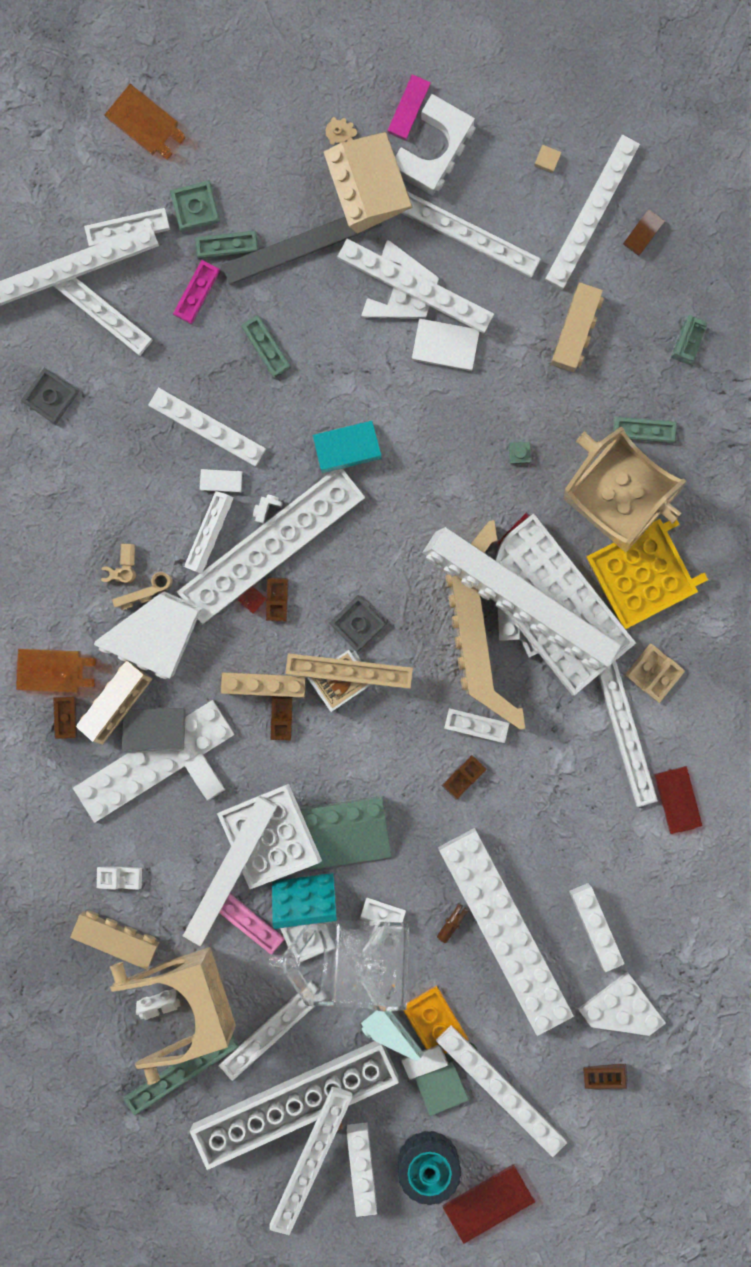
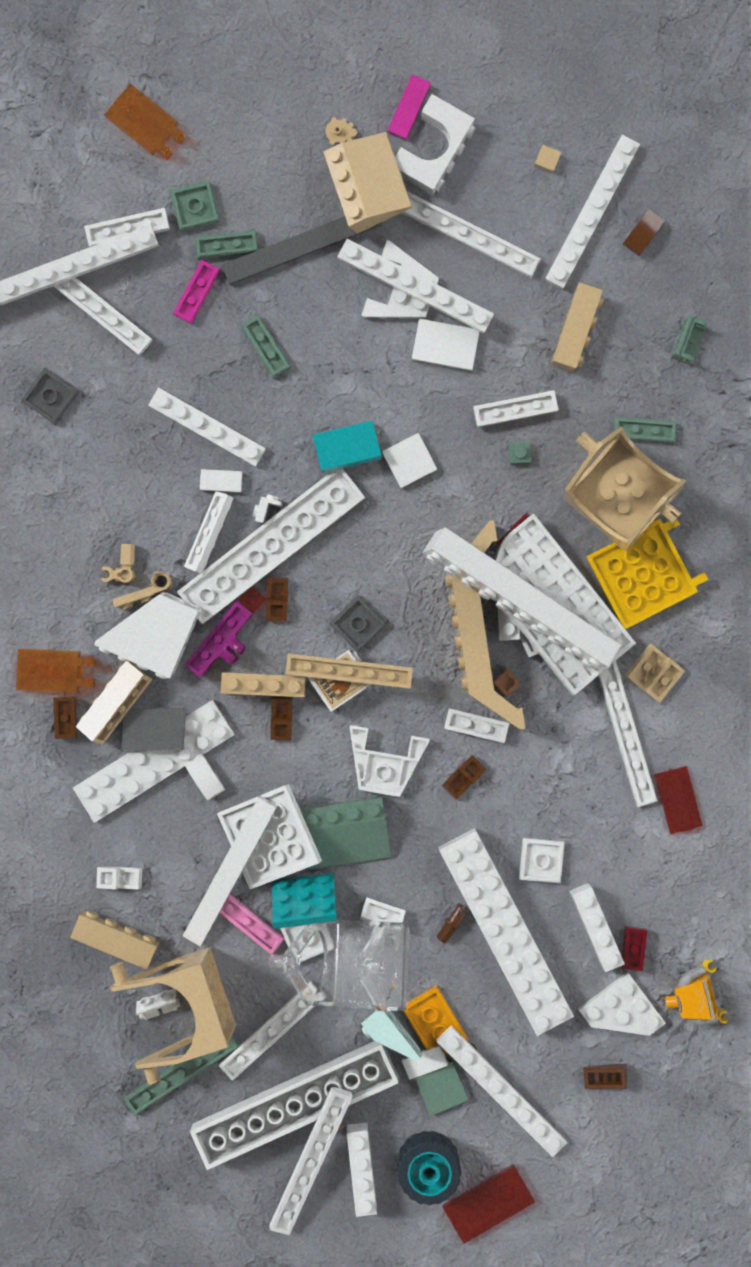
none -> magenta plate [184,601,254,678]
none -> white wing [350,725,430,797]
none -> white tile [382,433,437,489]
none -> white plate [473,390,559,428]
none -> nougat tile [493,668,521,697]
none -> white tile [519,838,565,883]
none -> dark red plate [621,926,648,971]
none -> light orange torso [666,959,728,1026]

